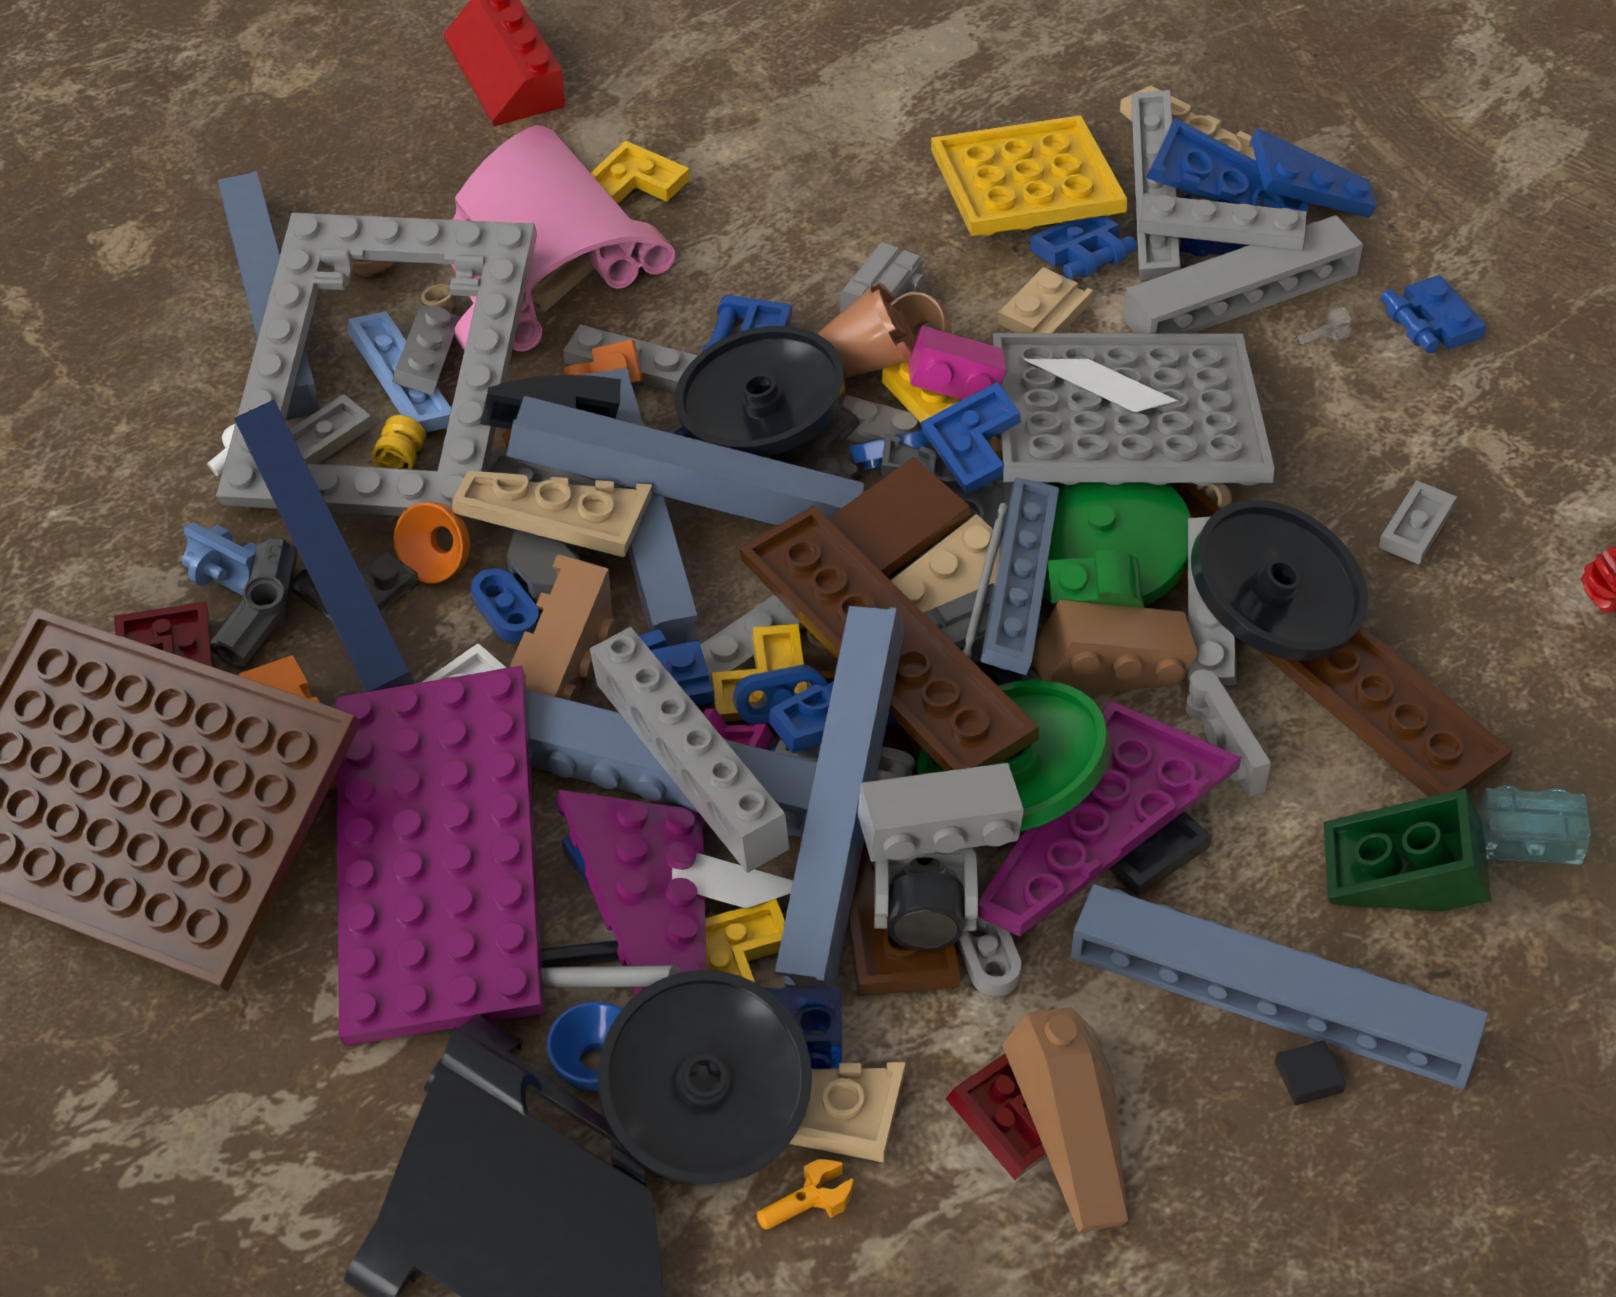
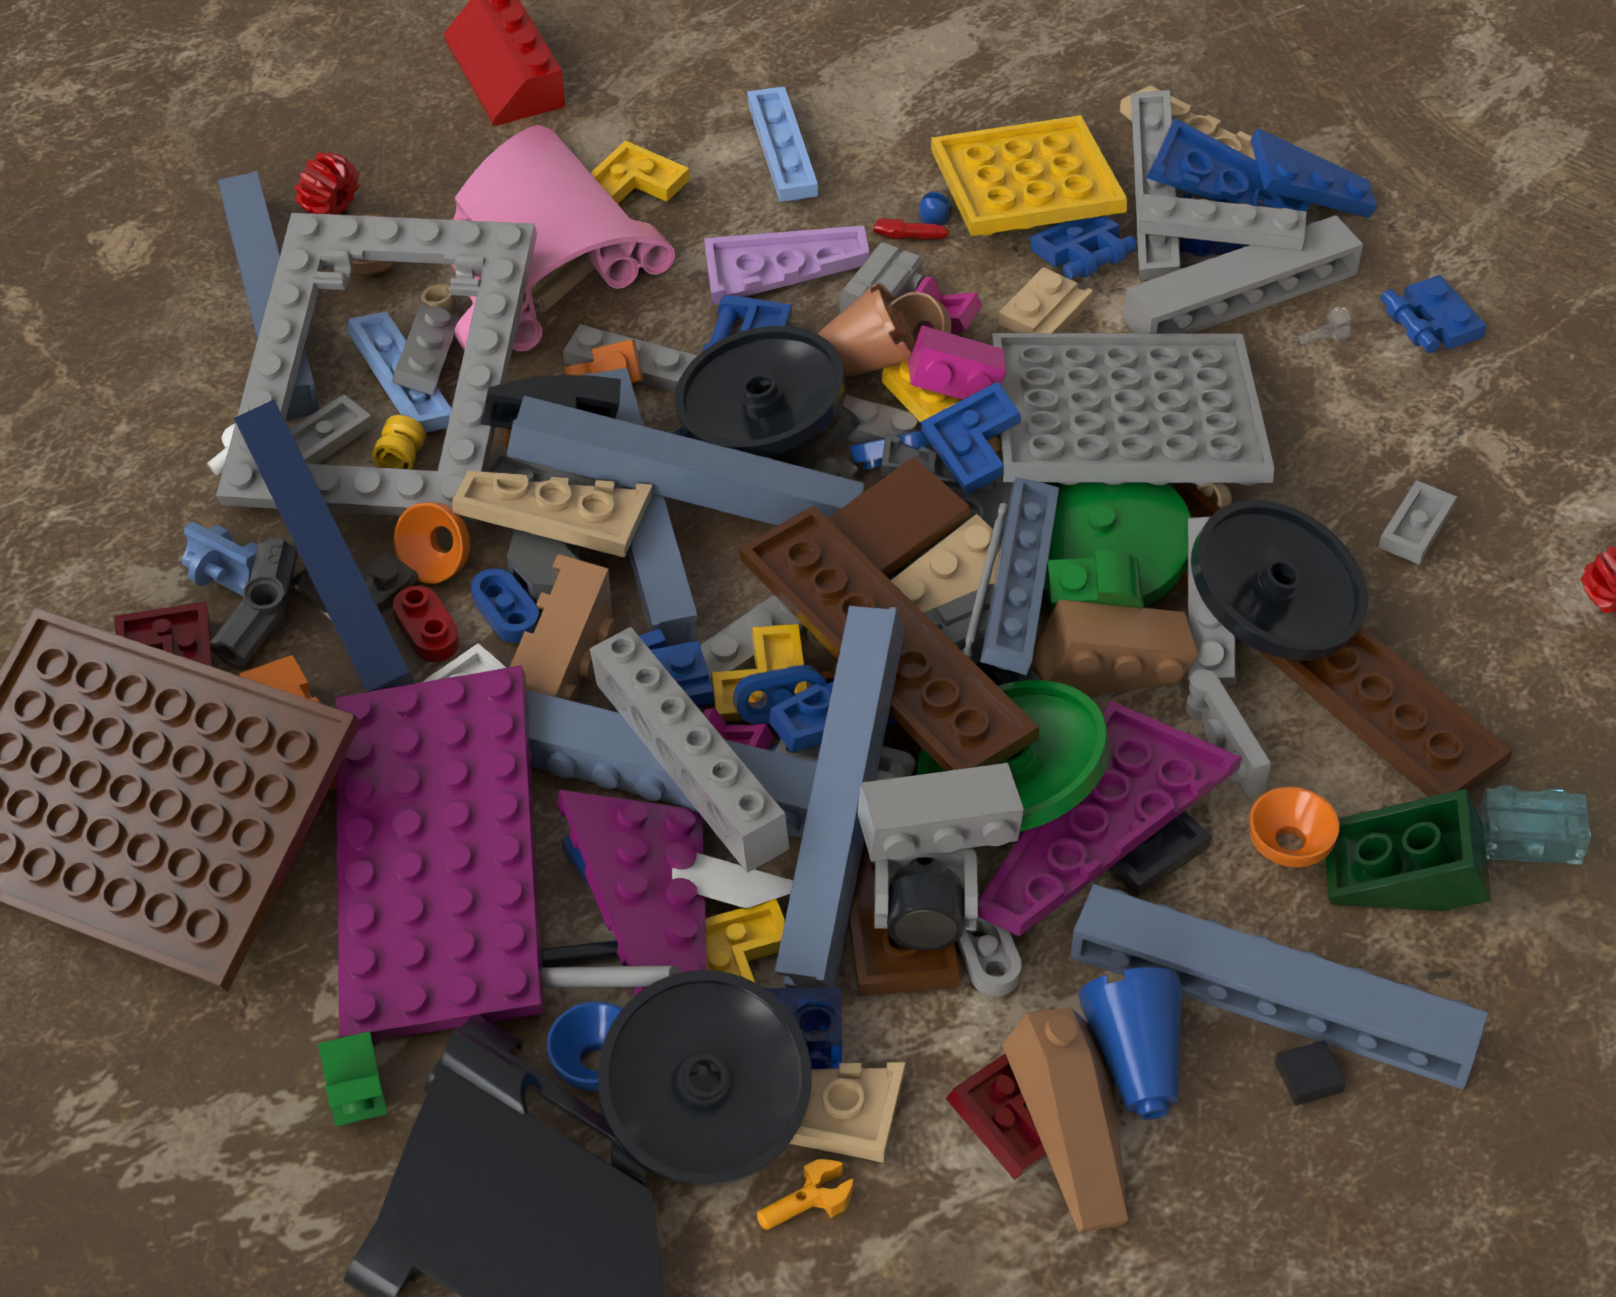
white sticker [1023,359,1178,413] -> none
none -> red gear [294,151,360,215]
none -> green brick [318,1031,387,1127]
none -> red plate [393,586,459,662]
none -> lavender wing [704,225,869,305]
none -> light blue plate [747,86,818,202]
none -> red piece [873,218,950,240]
none -> dark pink bracket [915,277,983,334]
none -> blue hinge [919,191,951,226]
none -> blue cone [1078,967,1182,1120]
none -> orange piece [1249,787,1339,868]

